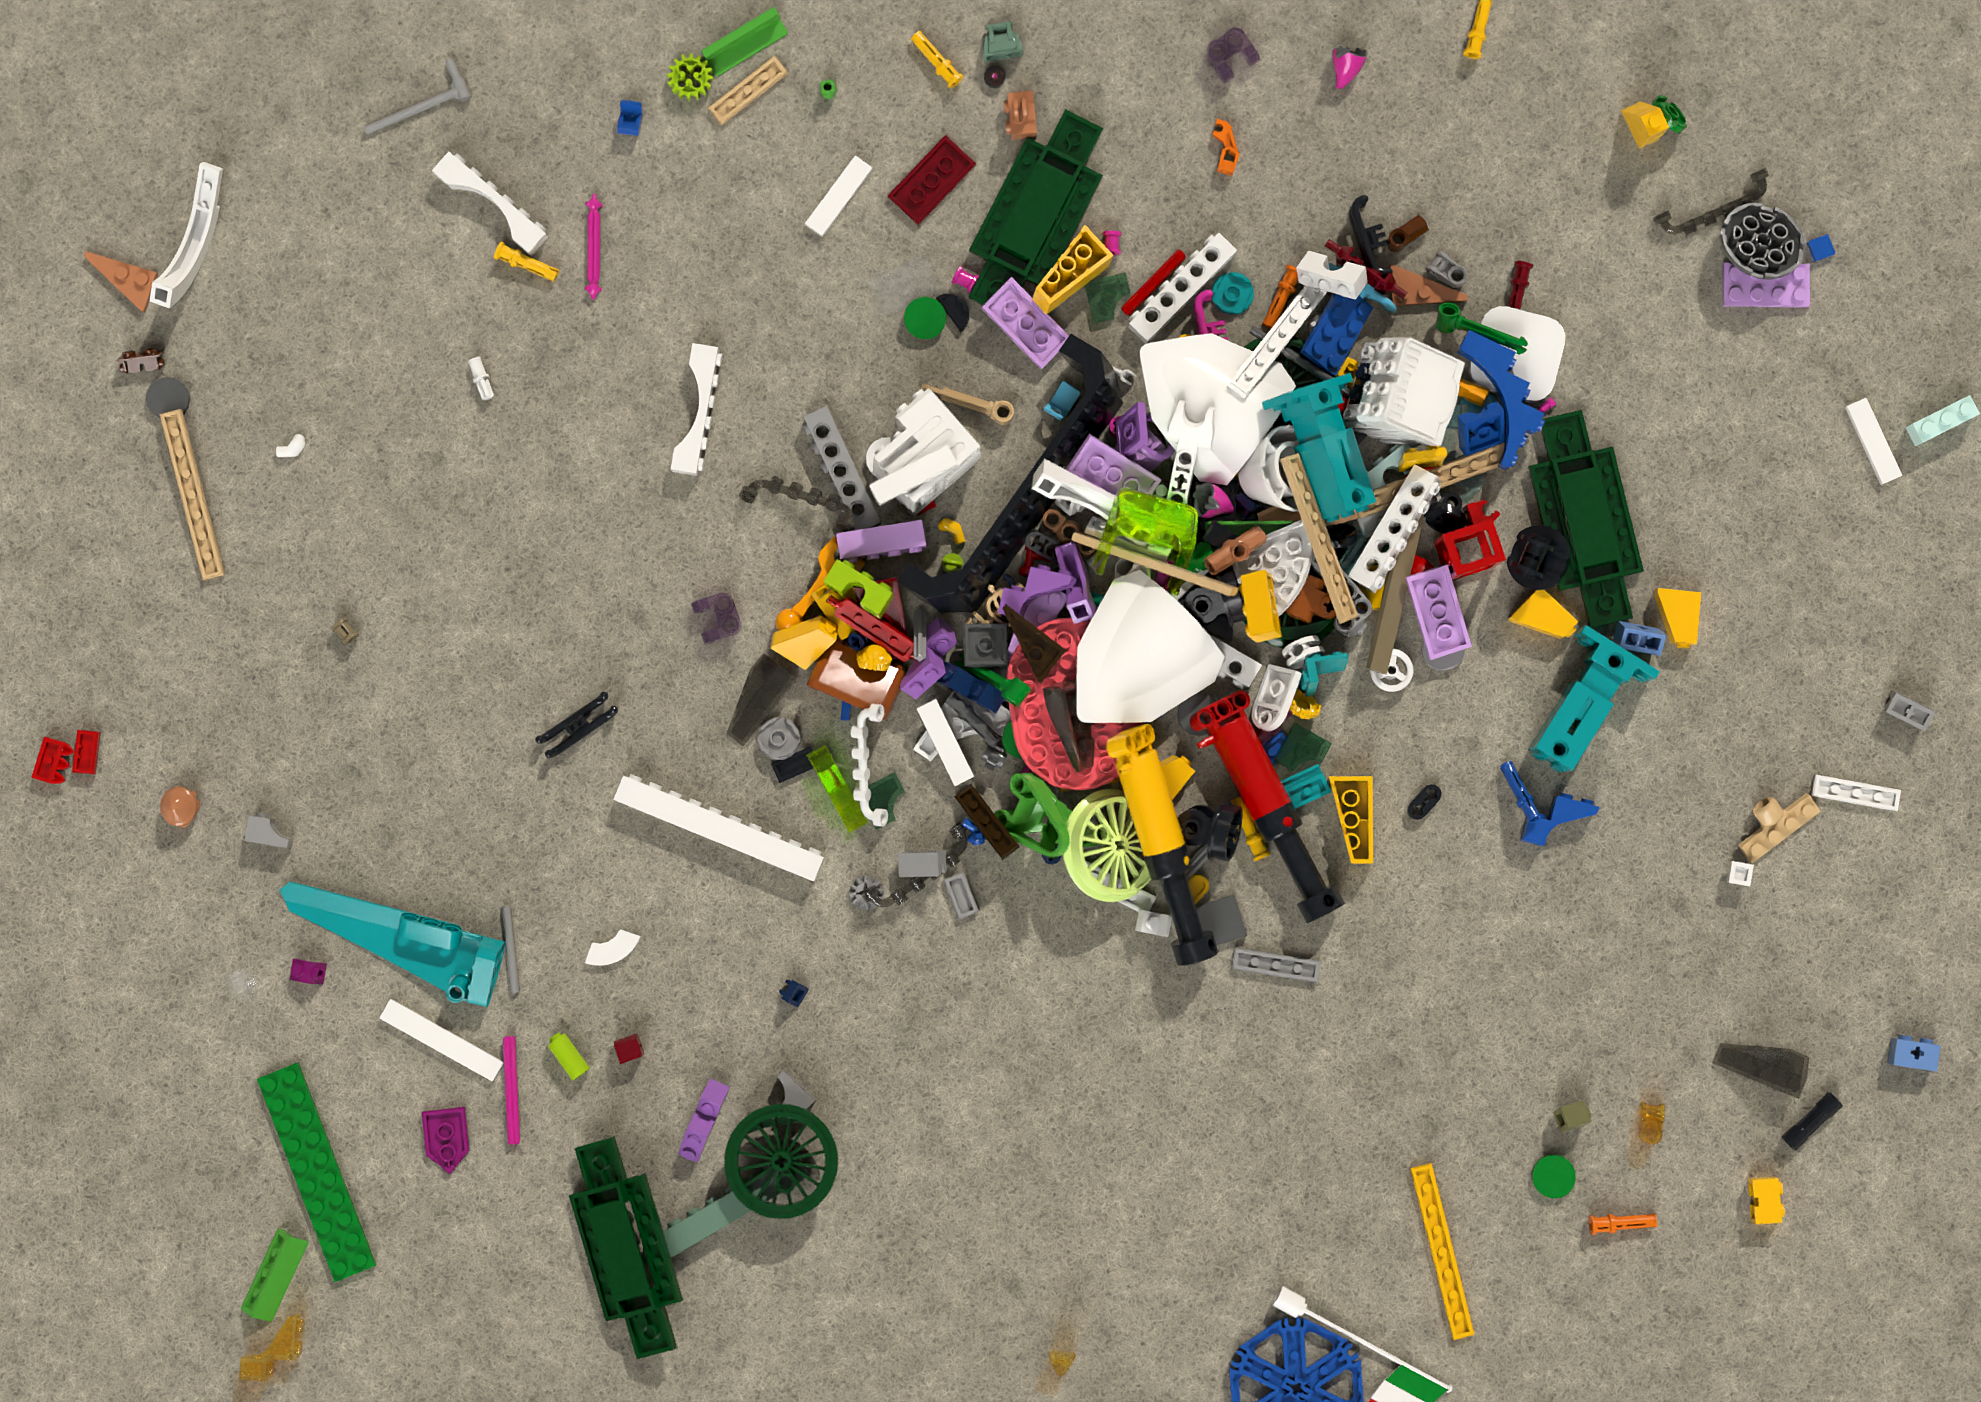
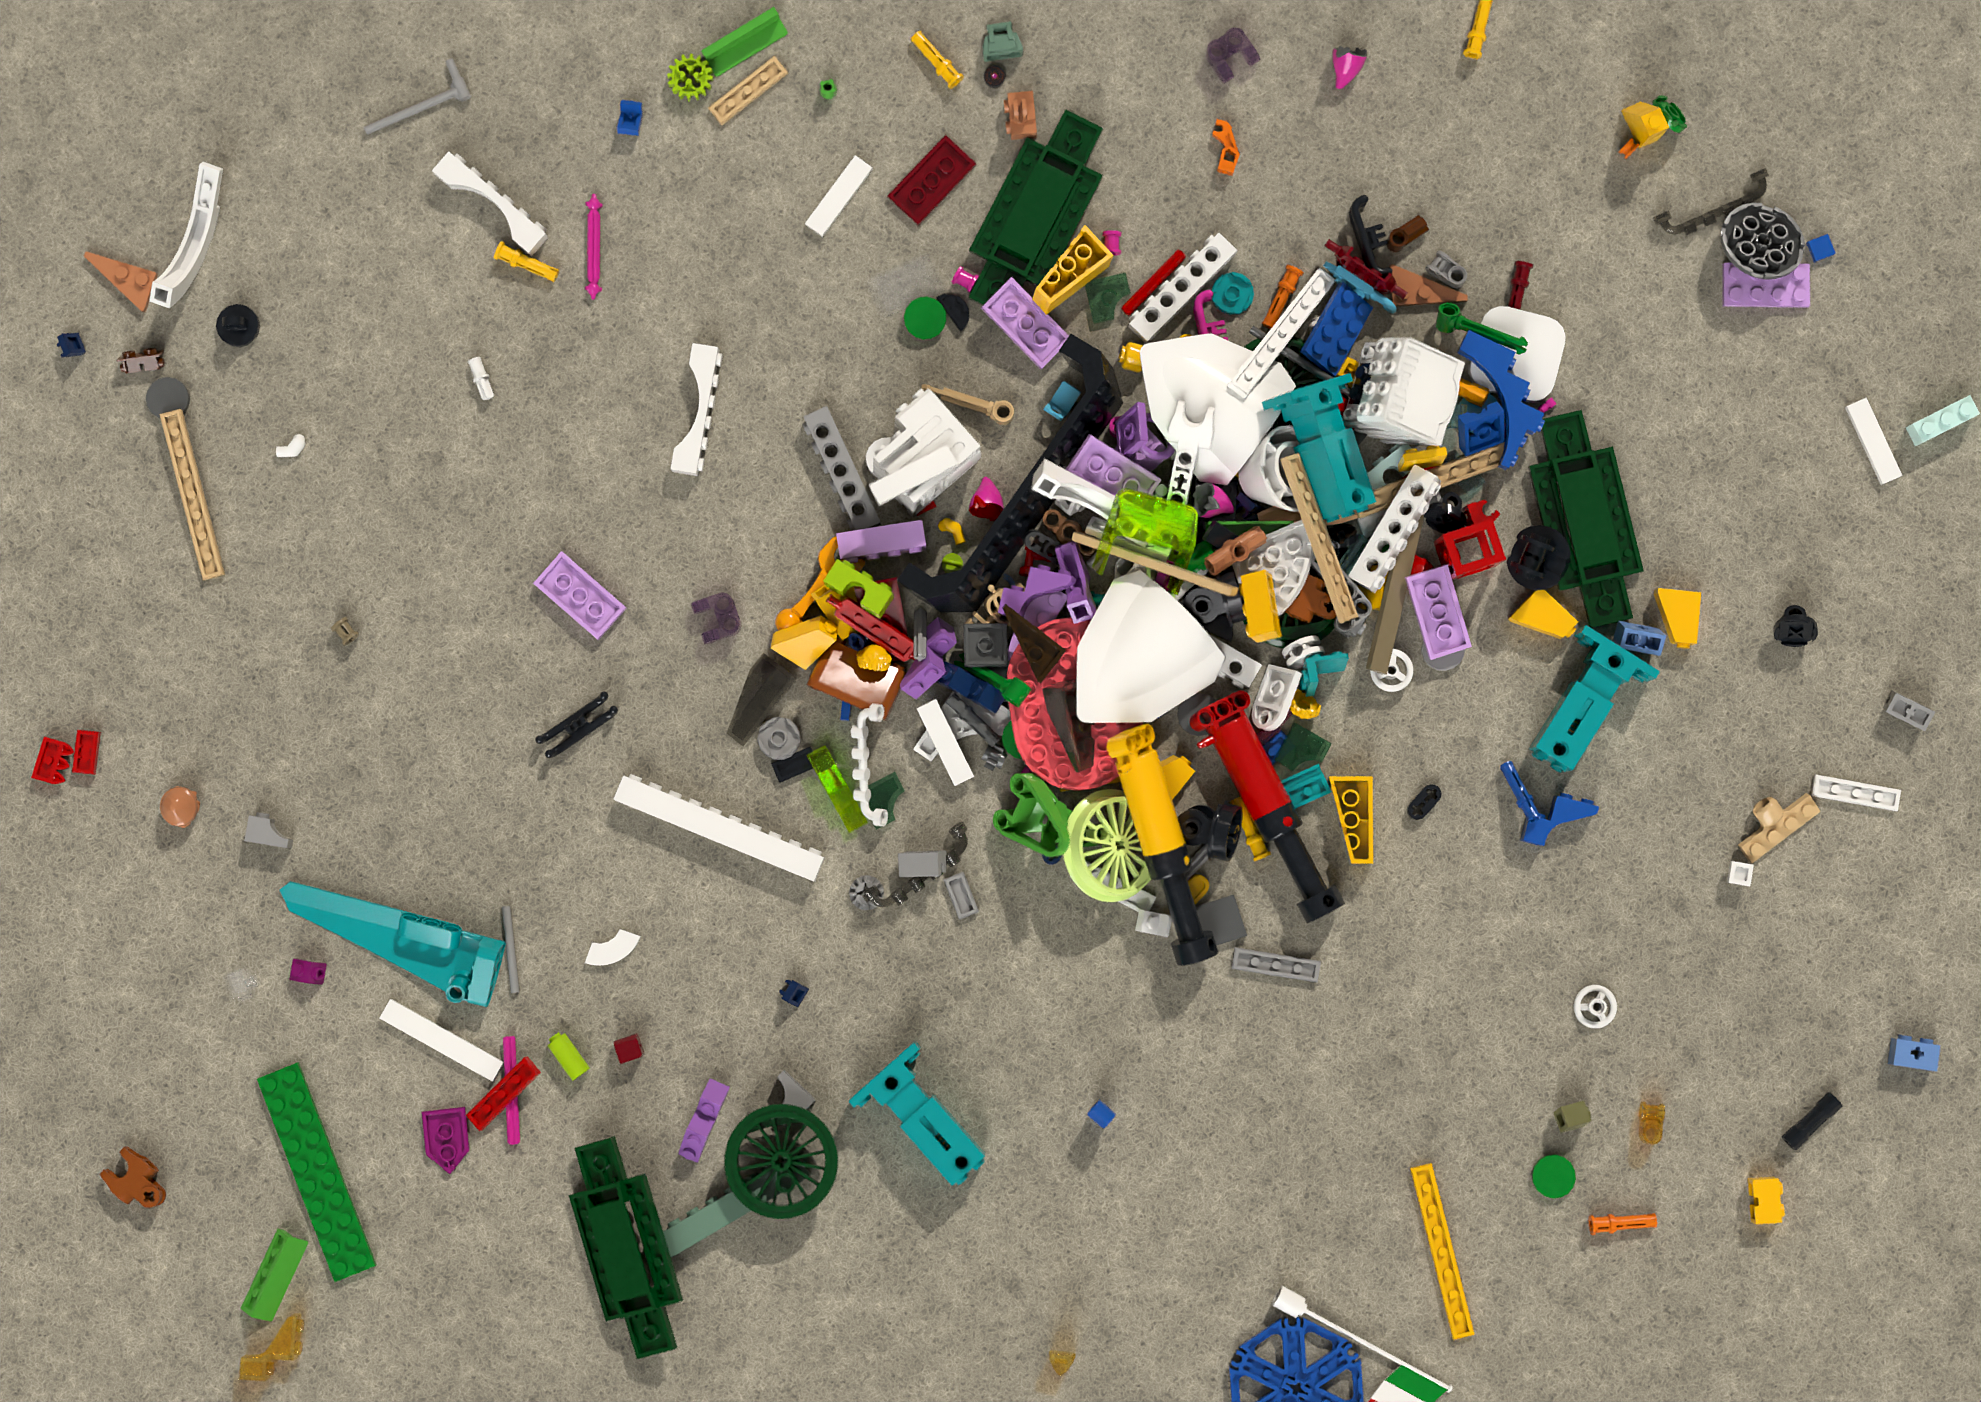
clear smoke bar [739,476,854,532] -> none
dark brown tile [954,784,1020,860] -> none
blue plate [961,818,986,845] -> none
white hand [1112,366,1137,385] -> none
white arch [1296,251,1368,300] -> none
clear smoke wedge [1712,1043,1809,1099] -> none
none -> dark blue tile [57,333,86,357]
none -> dark orange piece [100,1146,166,1208]
none -> black tile [216,304,260,347]
none -> red tile [466,1056,541,1131]
none -> lavender plate [533,551,627,640]
none -> teal brick [848,1041,985,1186]
none -> hat [969,477,1003,521]
none -> blue piece [1087,1100,1116,1129]
none -> yellow head [1118,342,1144,373]
none -> white piece [1574,985,1617,1028]
none -> orange bush [1619,138,1639,159]
none -> black tile [1773,605,1818,647]

